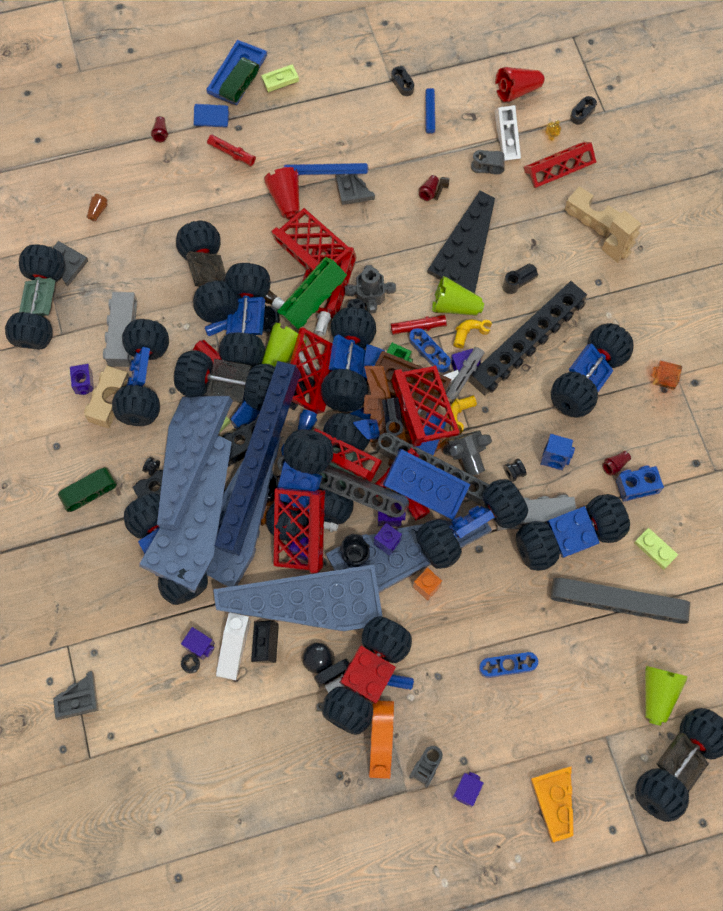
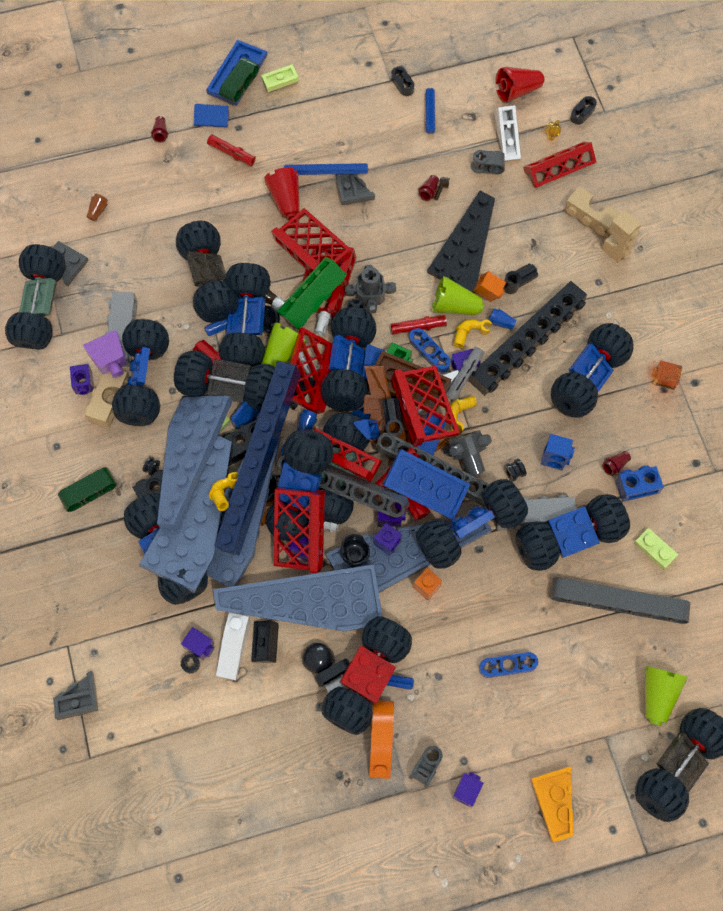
none -> medium lavender torso [83,330,127,378]
none -> yellow piece [208,472,238,511]
none -> orange brick [473,271,506,302]
none -> blue cone [488,308,517,330]

